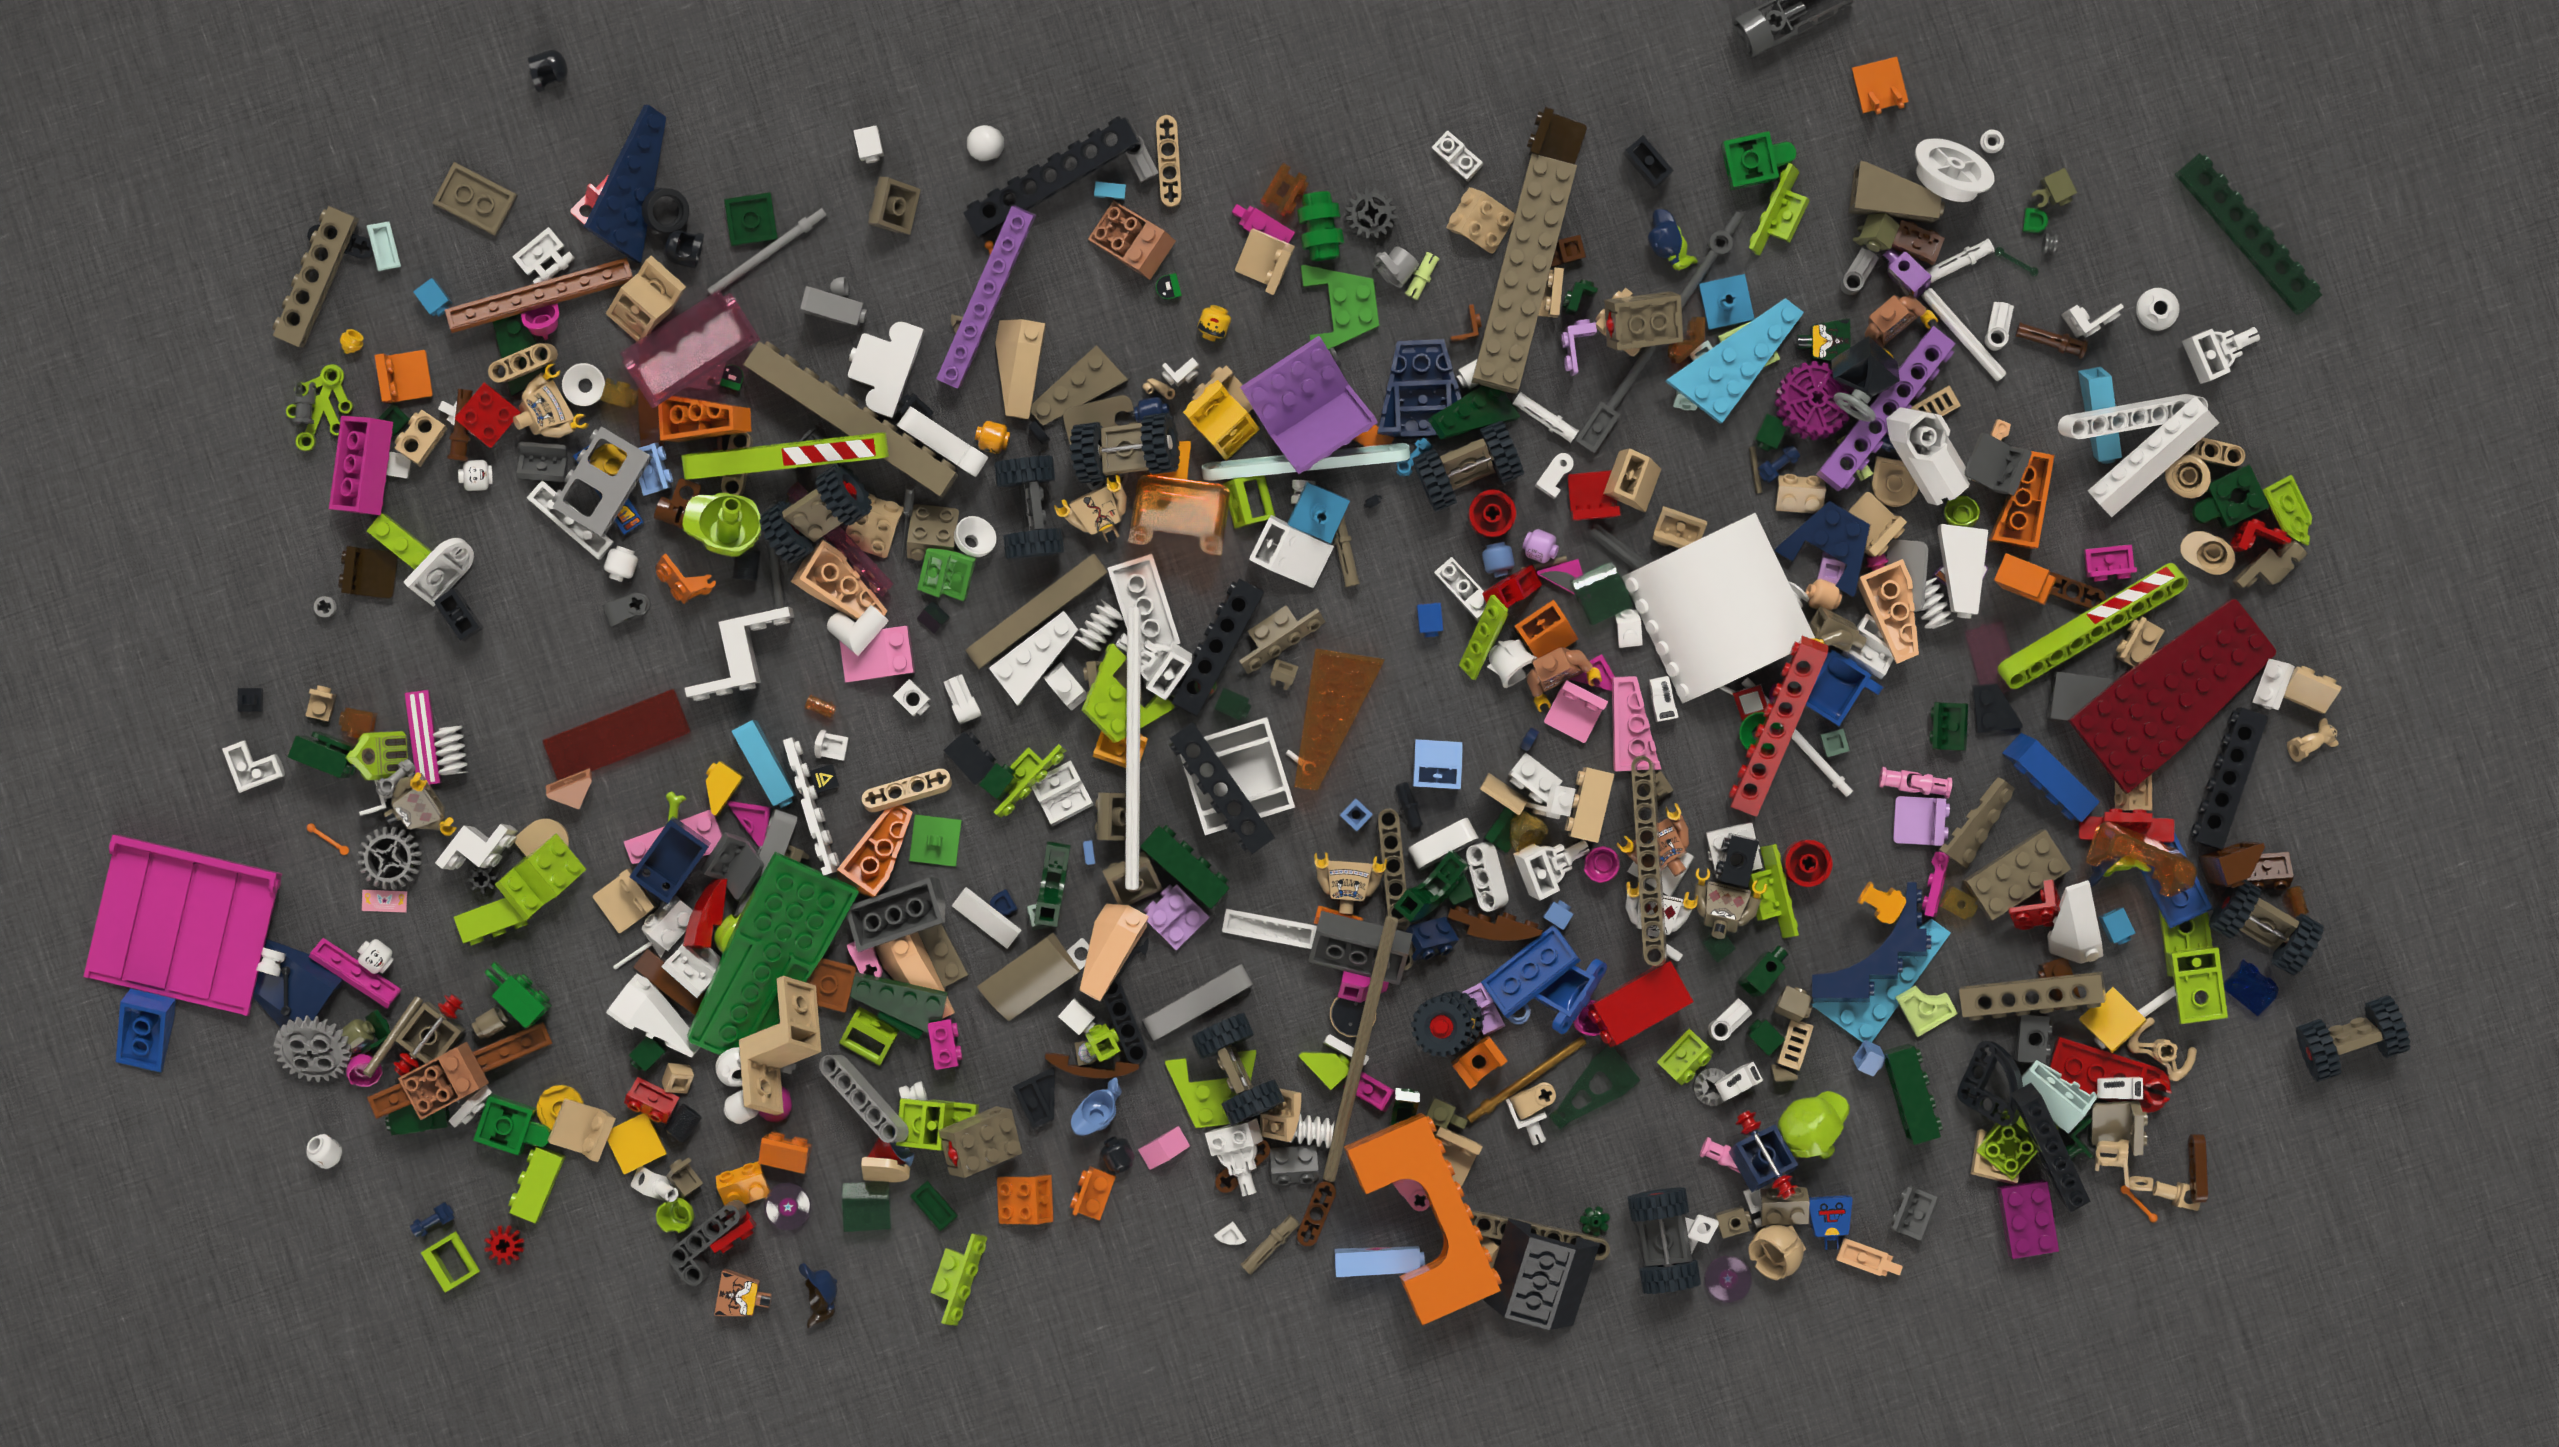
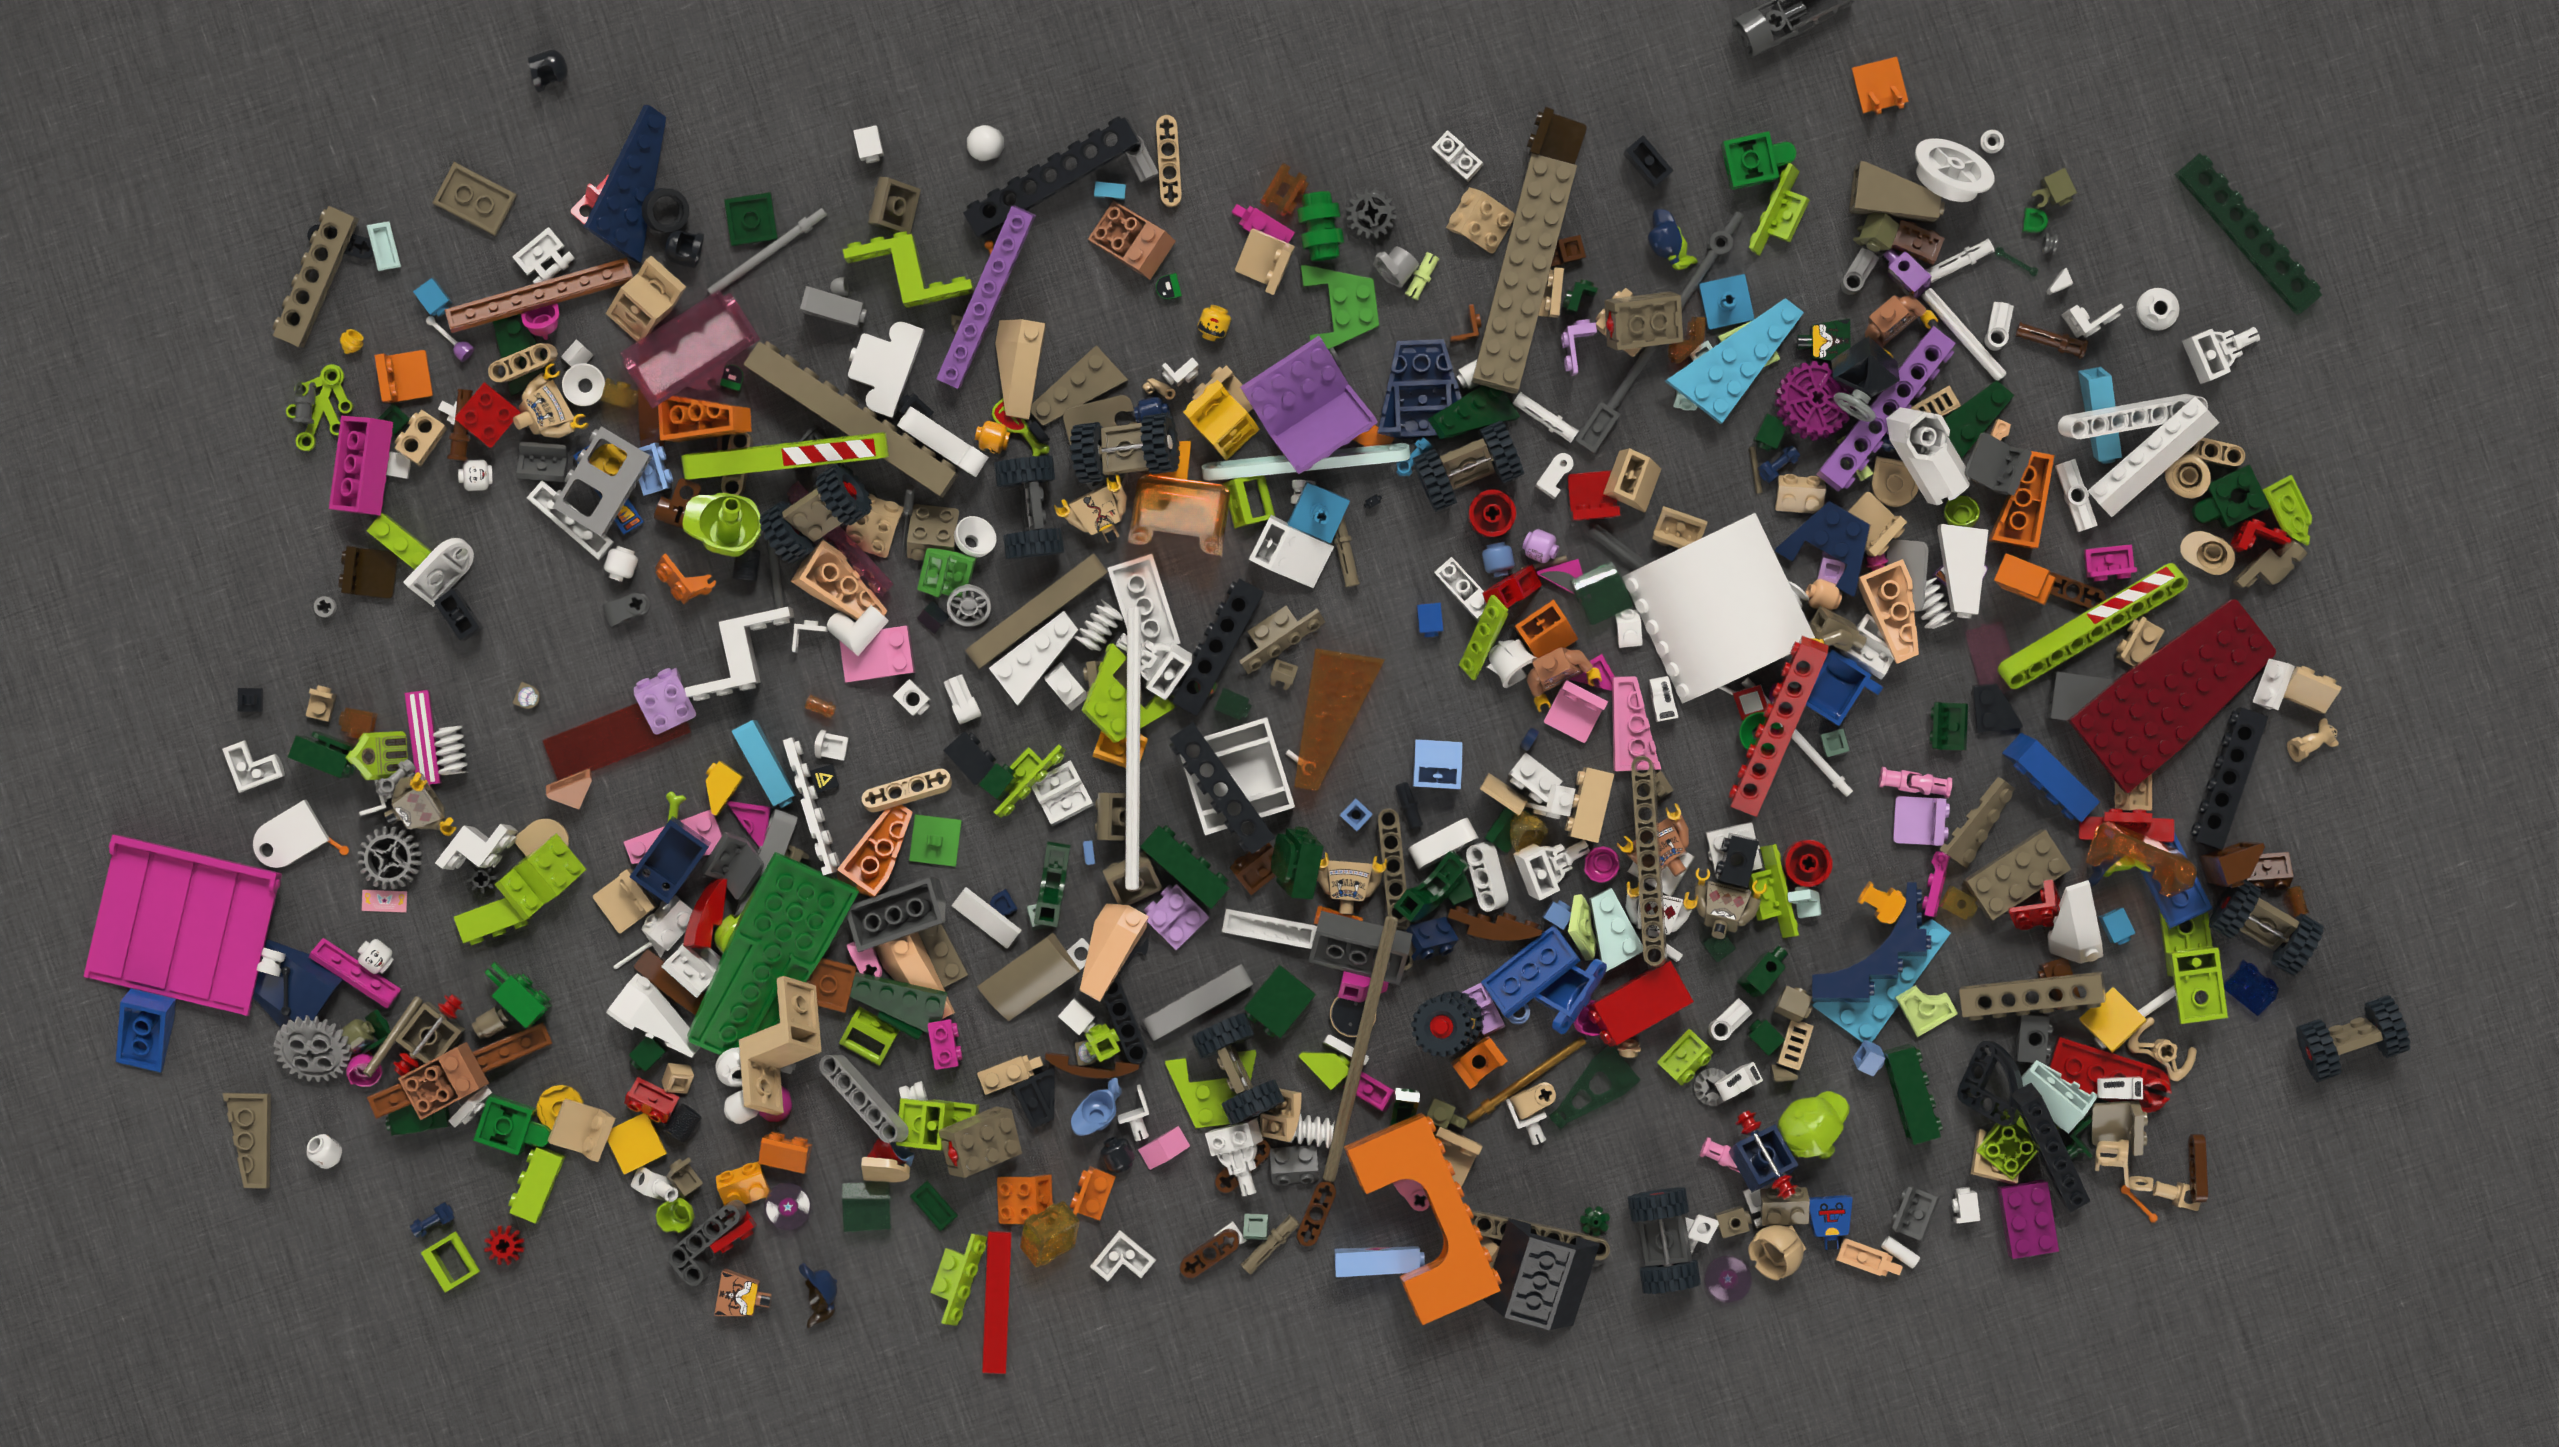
none -> dark tan wing [223,1093,271,1188]
none -> white tile [253,800,330,868]
none -> hinge [426,316,475,362]
none -> tile [513,682,541,709]
none -> white slope [561,339,594,367]
none -> lavender bracket [634,668,696,734]
none -> white bracket [792,620,828,653]
none -> lime bracket [842,231,974,308]
none -> light grey wheel [947,584,991,626]
none -> tan hinge [977,1055,1044,1095]
none -> red tile [982,1231,1012,1374]
none -> lime piece [991,398,1049,457]
none -> clear yellow brick [1020,1201,1080,1268]
none -> white brick [1090,1230,1156,1281]
none -> white bracket [1118,1085,1149,1141]
none -> reddish brown beam [1180,1229,1240,1278]
none -> reddish brown bracket [1230,843,1275,895]
none -> sand green plate [1243,1214,1269,1240]
none -> dark green brick [1244,964,1316,1039]
none -> dark green brick [1271,826,1324,899]
none -> yellowish green tile [1568,894,1597,961]
none -> light aqua wedge [1589,888,1643,972]
none -> tan plate [1617,1039,1641,1058]
none -> light aqua bracket [1788,886,1821,918]
none -> white axle [1881,1236,1920,1269]
none -> dark green wing [1944,380,2014,459]
none -> white brick [1952,1187,1980,1223]
none -> white slope [2046,268,2073,295]
none -> white piece [2055,459,2098,532]

